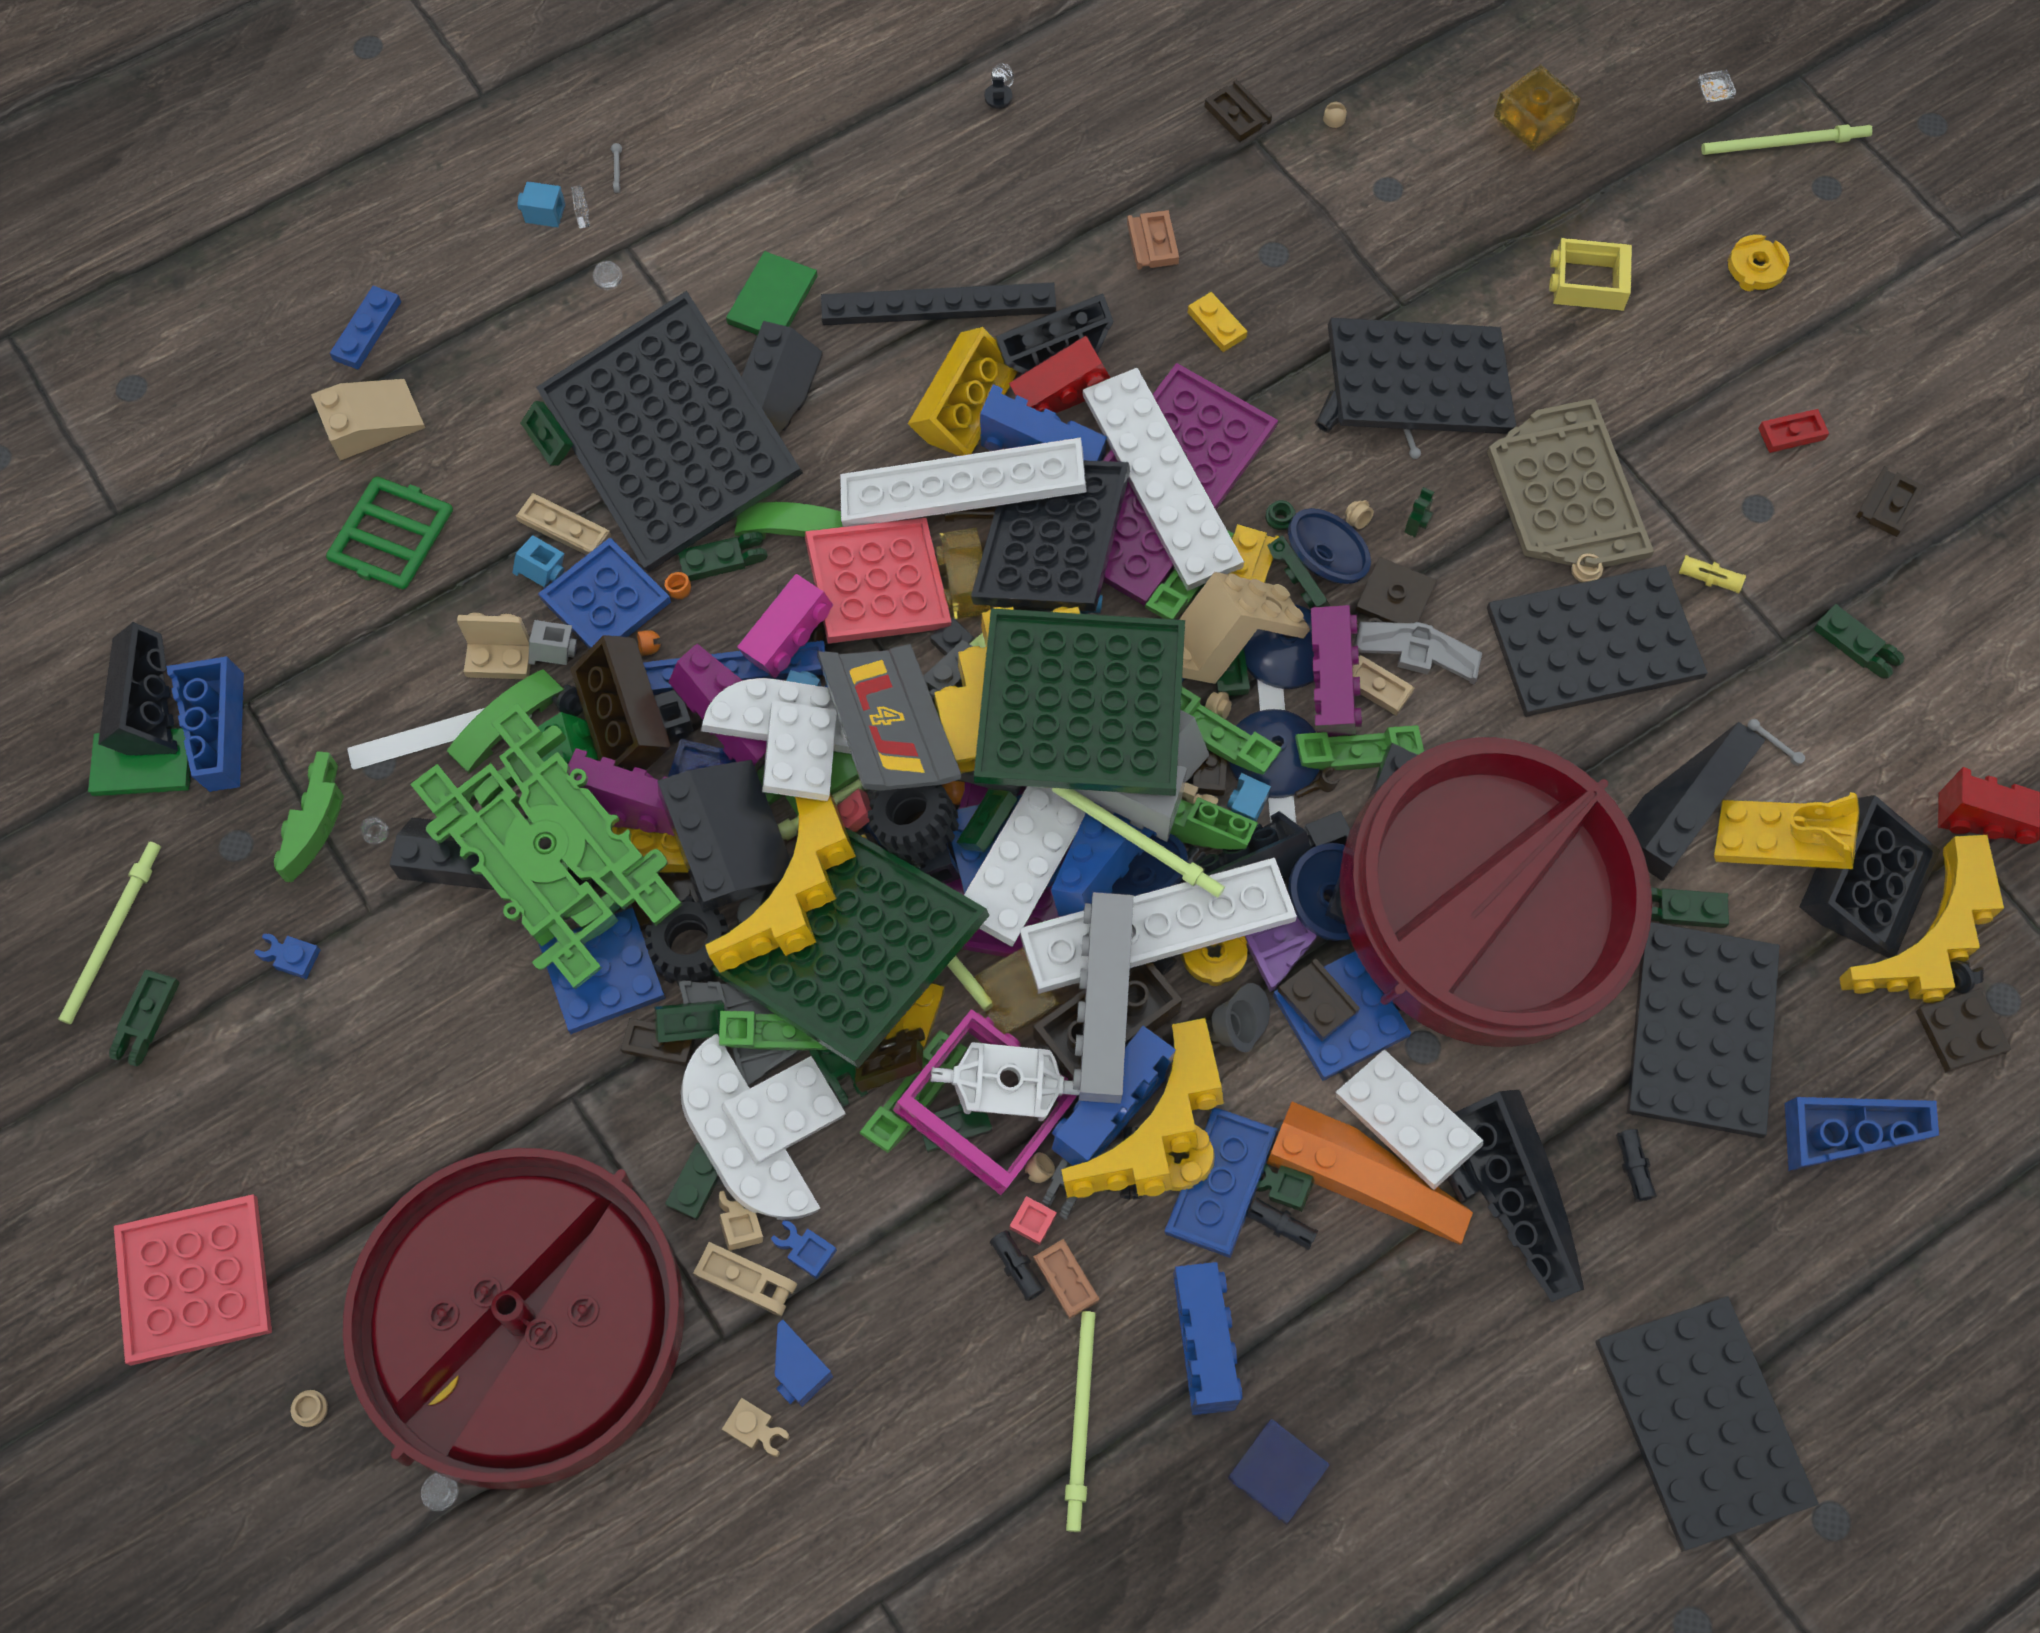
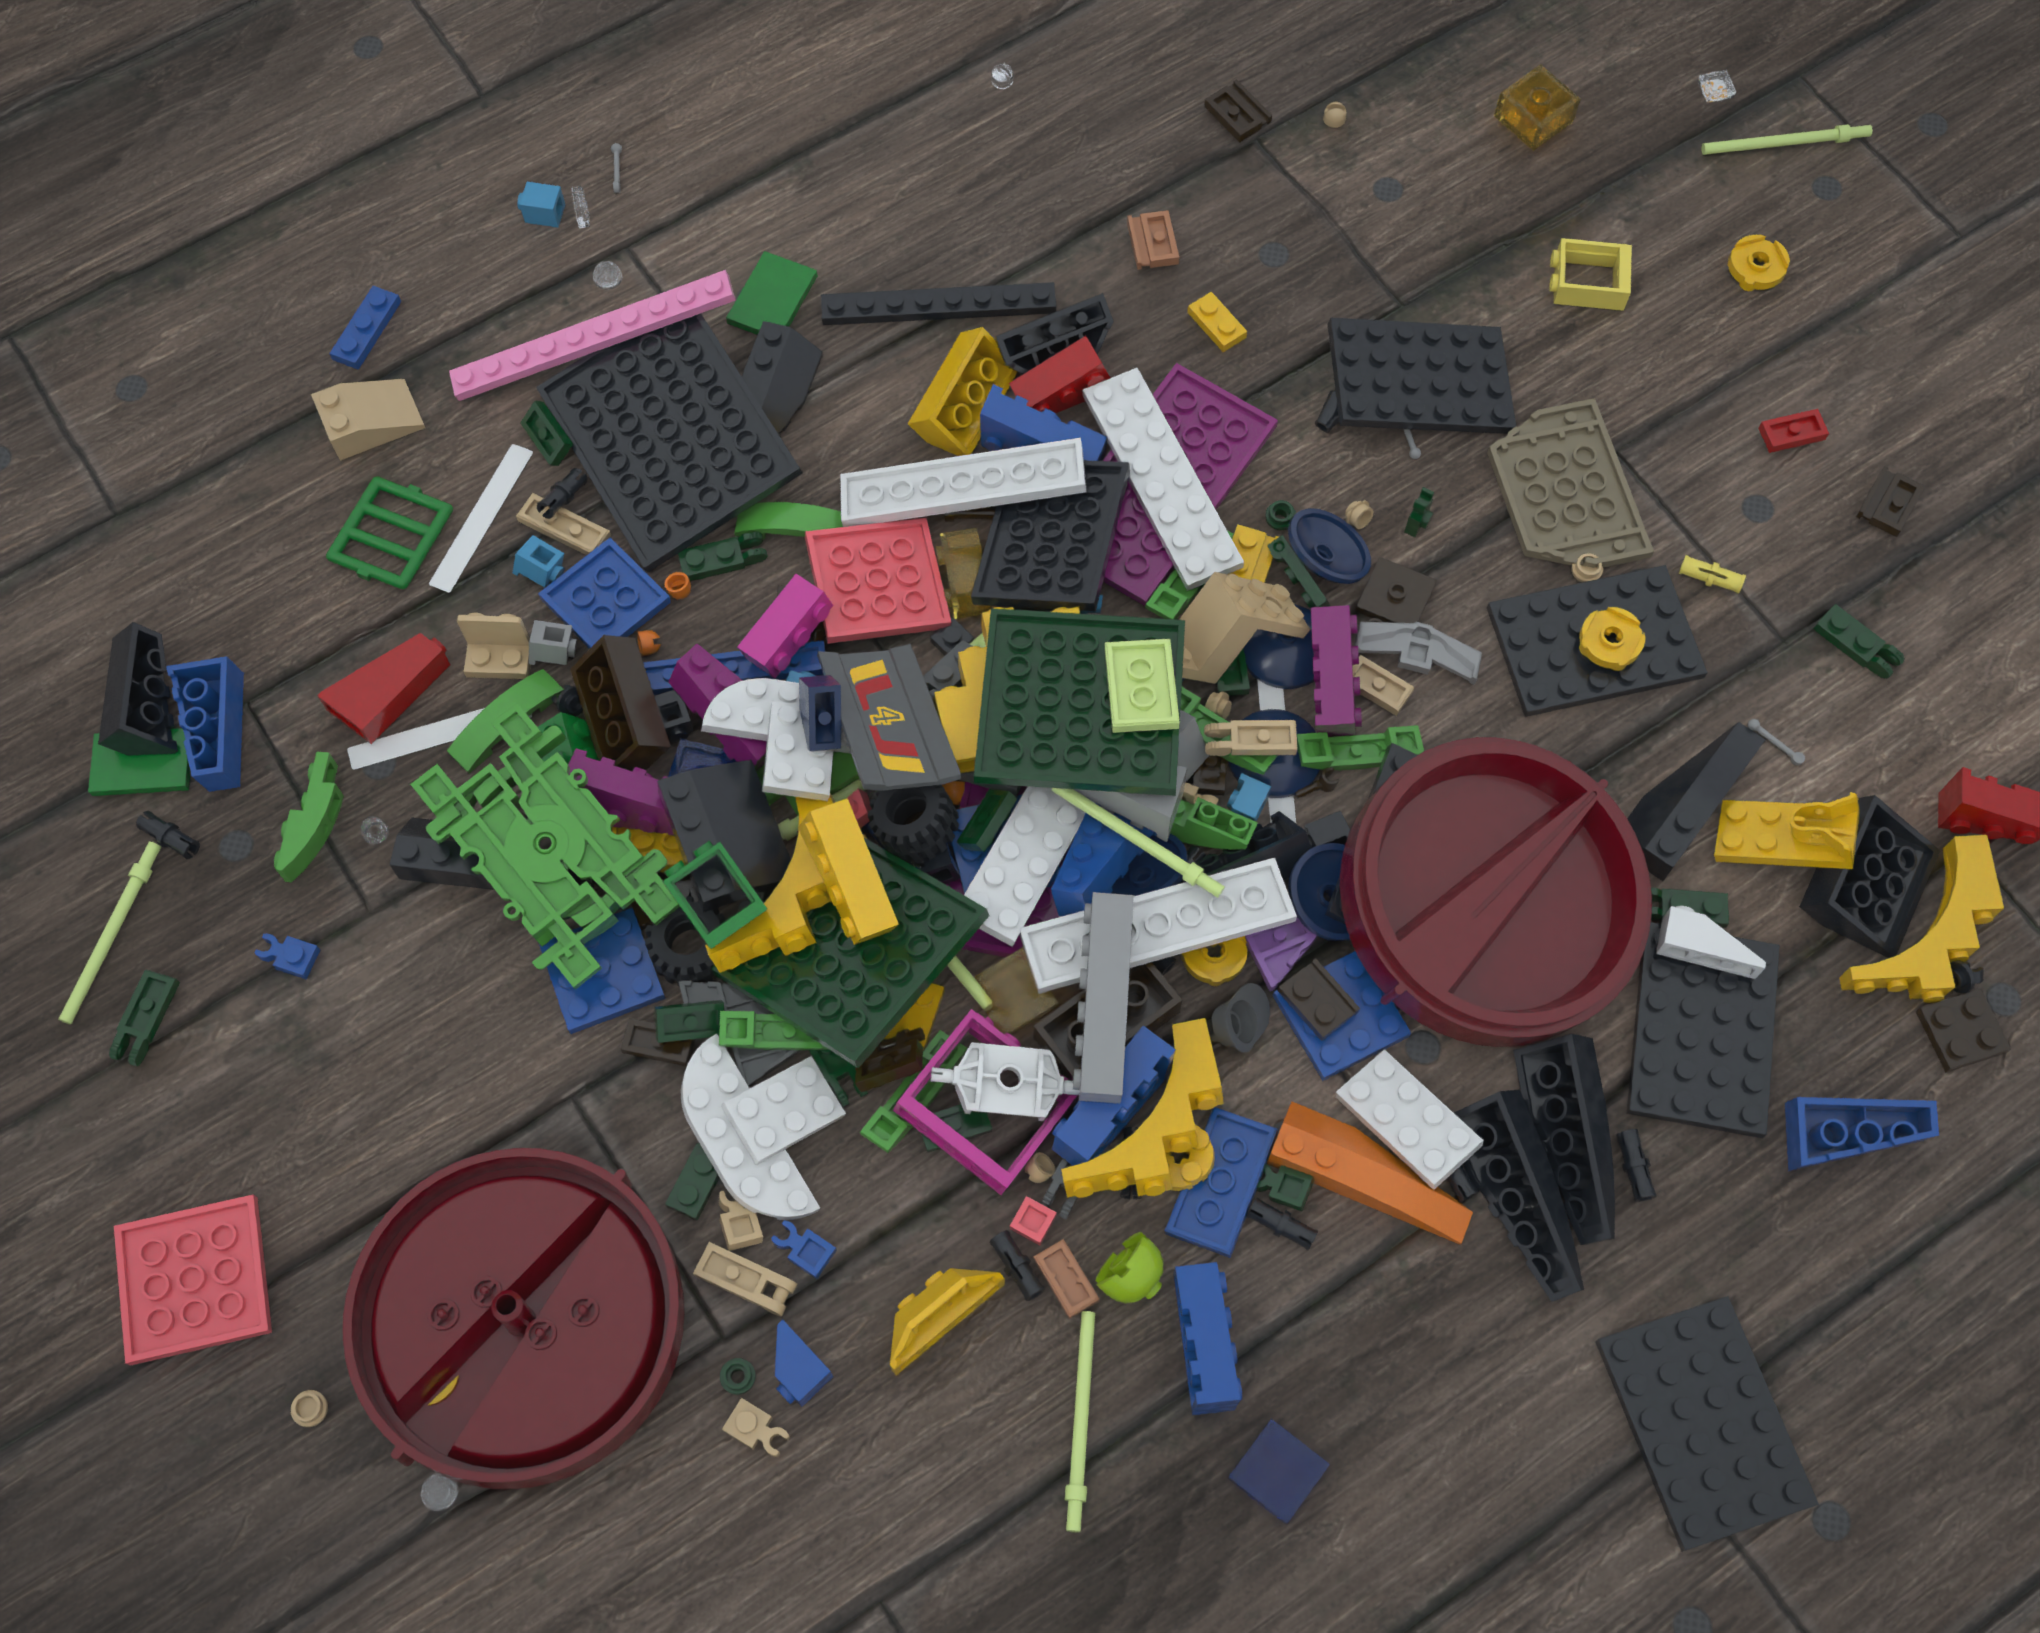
black plate [984,77,1012,109] -> none
none -> black pin [136,811,200,859]
none -> red slope [317,633,451,744]
none -> white sticker [429,444,533,593]
none -> bright pink plate [449,270,736,401]
none -> black pin [536,468,588,519]
none -> green window [662,840,767,949]
none -> dark green plate [720,1358,756,1395]
none -> yellow wedge [798,798,899,945]
none -> dark blue slope [799,675,842,751]
none -> yellow wedge [890,1268,1005,1376]
none -> lime cylinder [1095,1232,1164,1304]
none -> yellowish green tile [1105,639,1180,733]
none -> tan hinge [1204,720,1297,756]
none -> black wedge [1513,1034,1615,1245]
none -> yellow plate [1579,607,1645,671]
none -> white slope [1656,906,1766,979]

